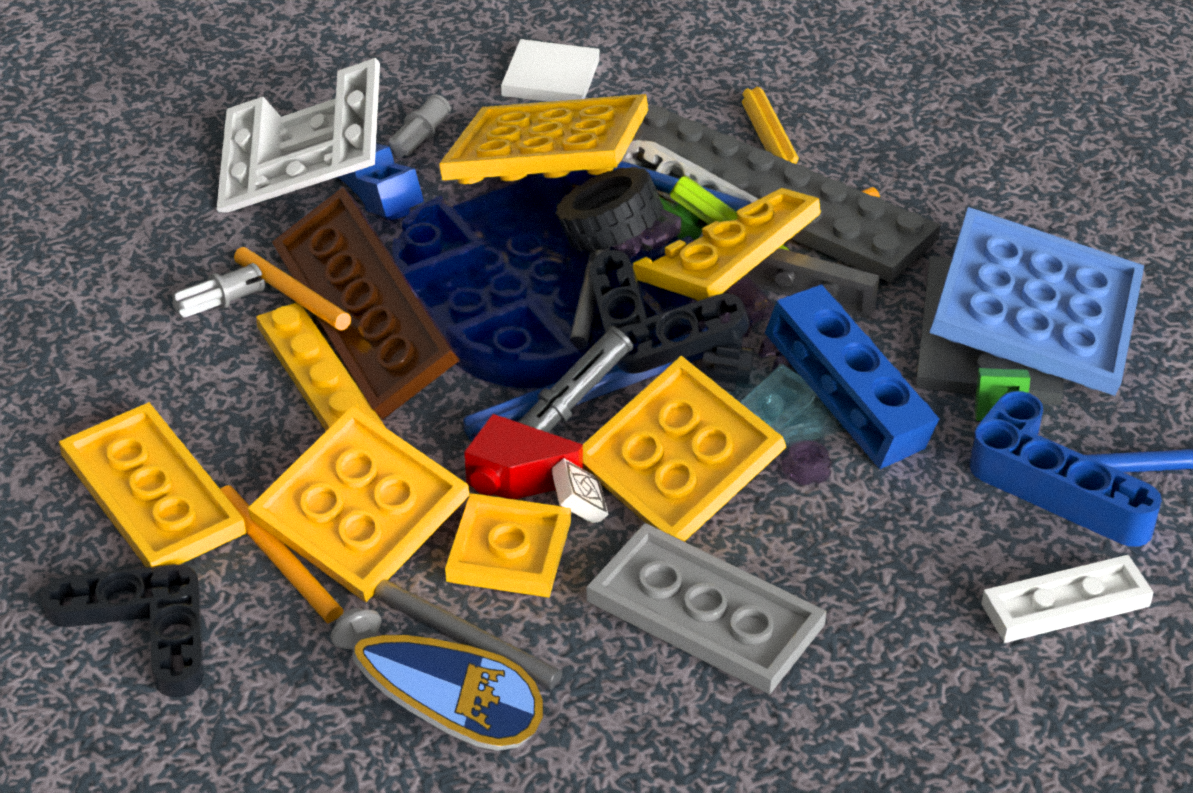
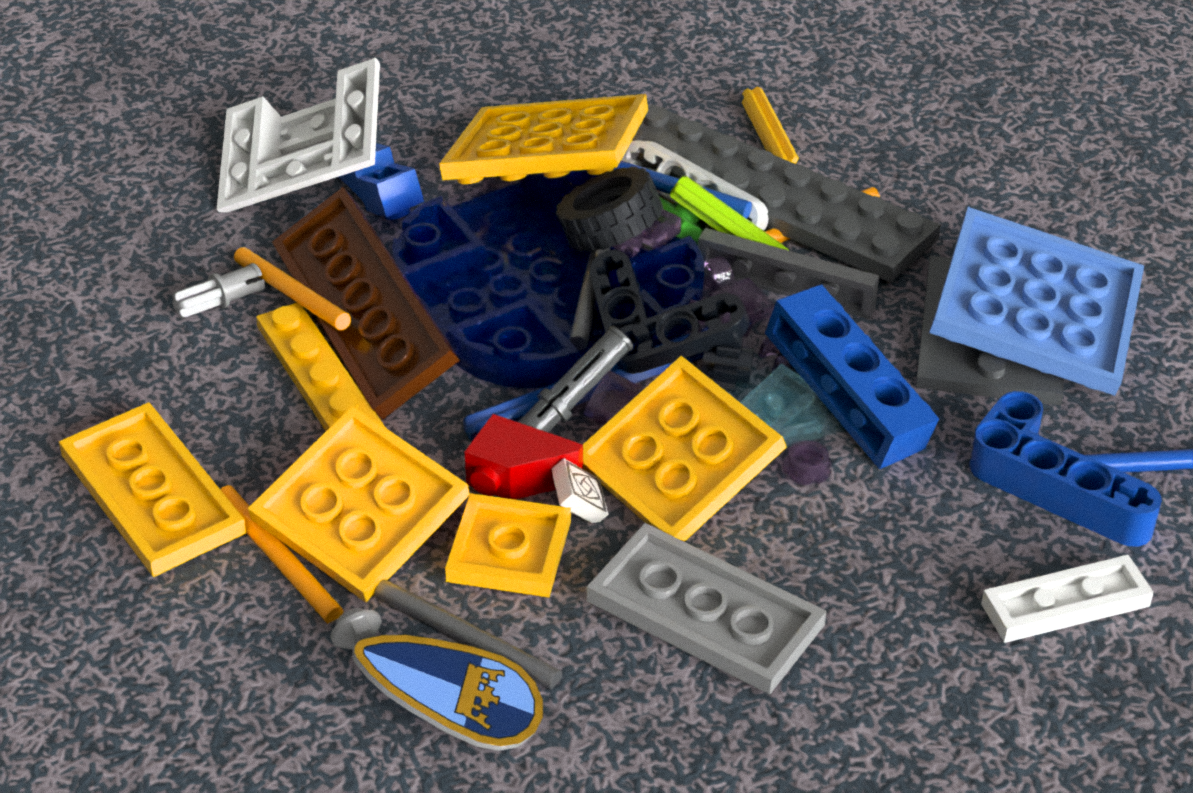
black beam [41,564,204,697] -> none
light grey axle [389,94,451,158] -> none
white tile [501,39,599,102] -> none
yellow wing [633,188,820,301] -> none
bright green plate [975,368,1030,421] -> none
none -> clear purple plate [583,371,644,425]

